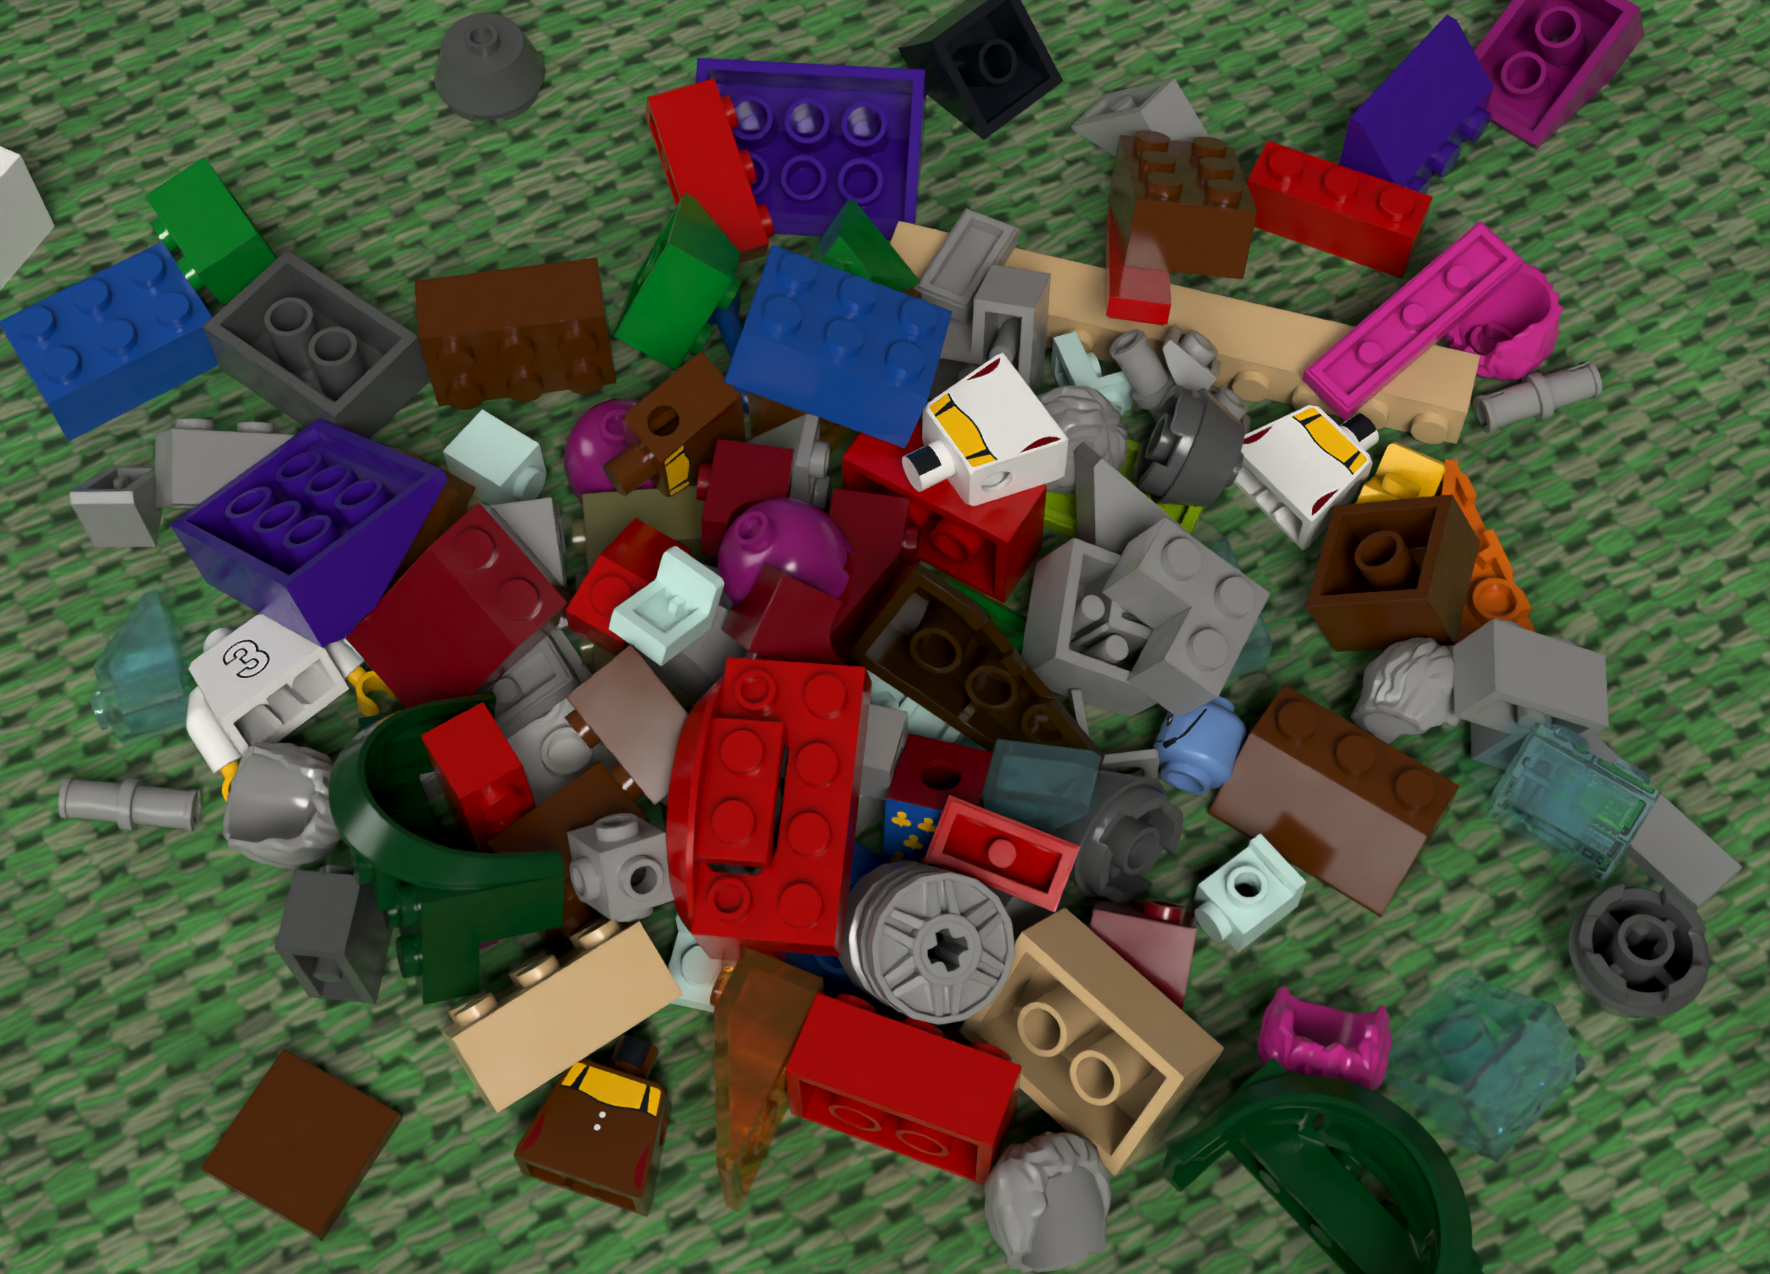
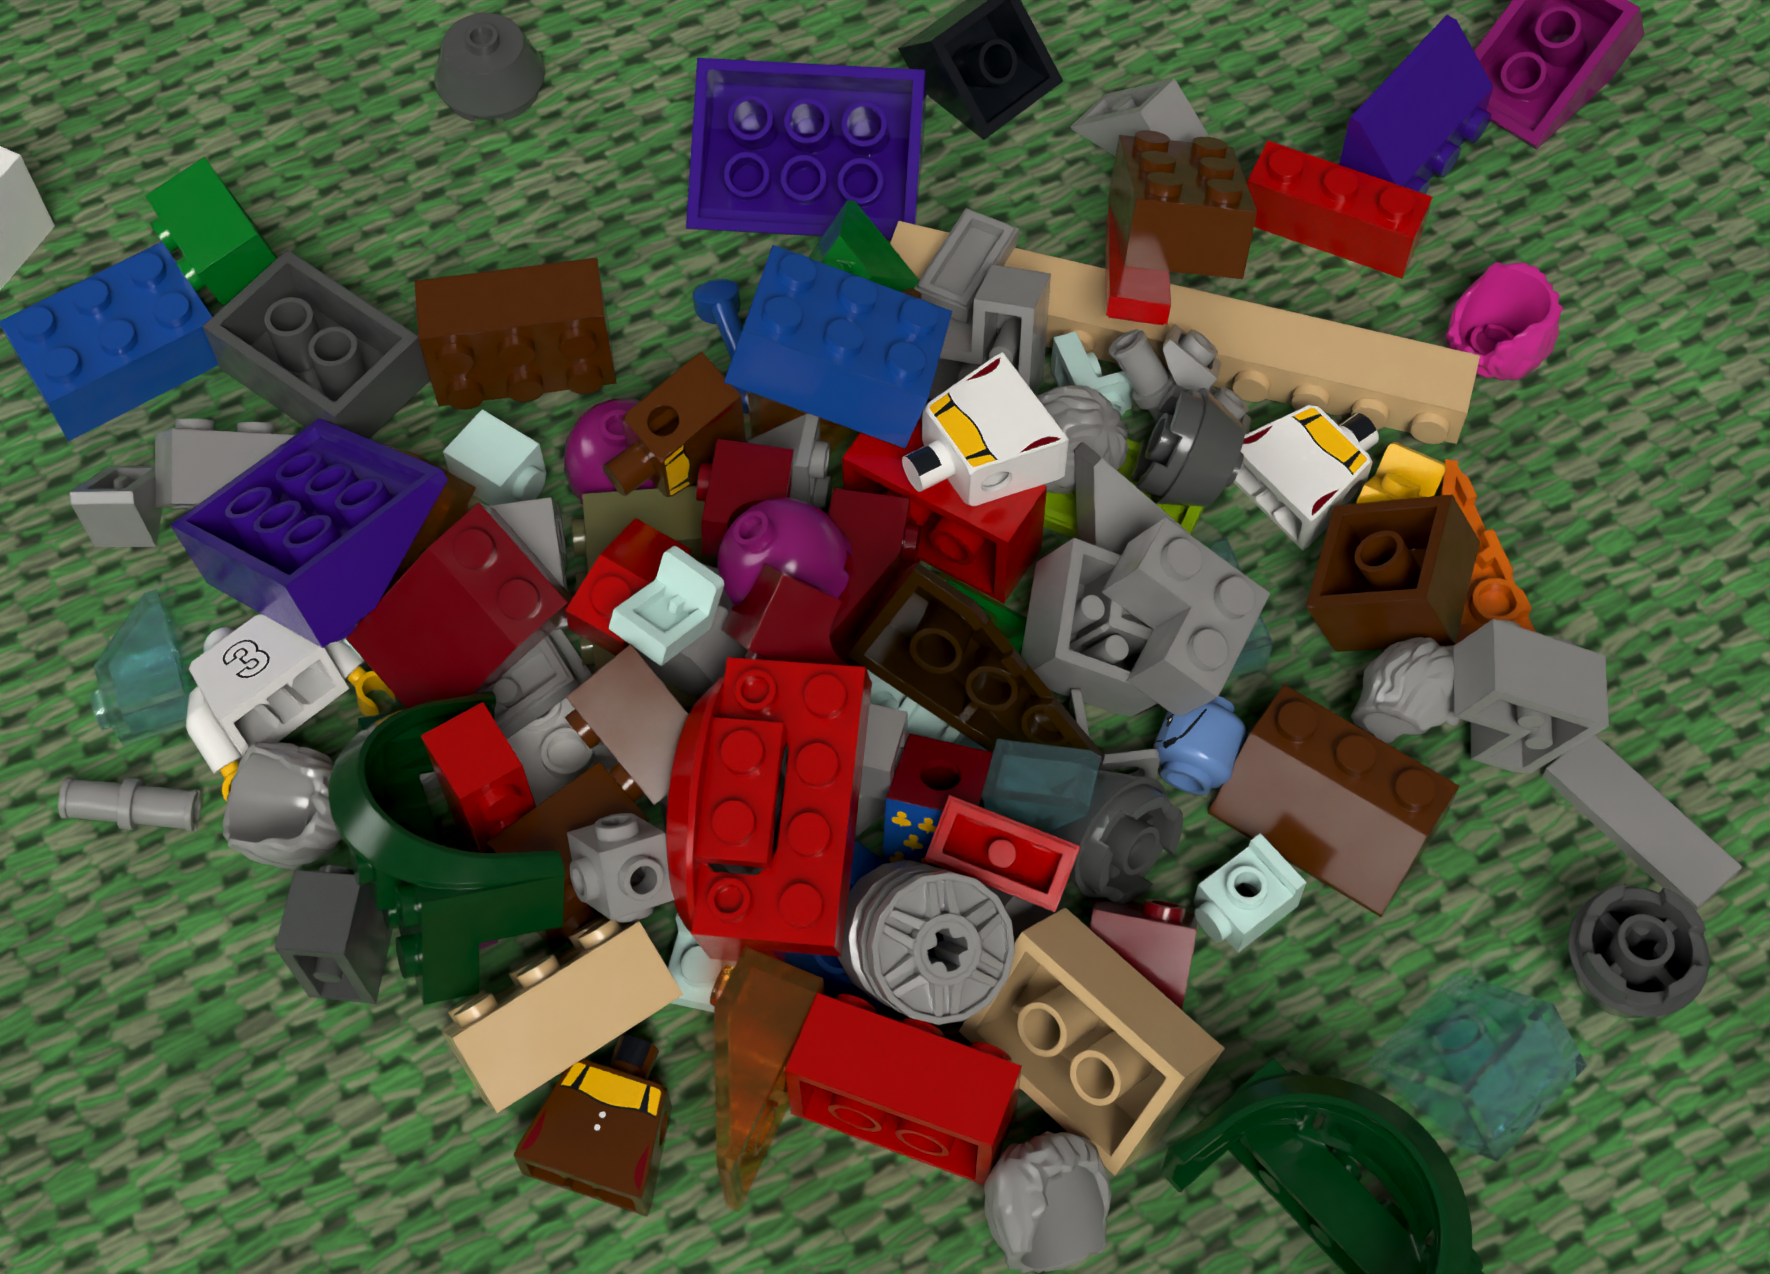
reddish brown tile [201,1049,402,1241] -> none
green slope [613,193,742,371] -> none
red brick [645,78,774,264] -> none
dark pink hair [1257,986,1392,1091] -> none
dark pink tile [1302,221,1524,421] -> none
light grey pin [1473,360,1602,433] -> none
clear light blue slope [1486,722,1661,885] -> none

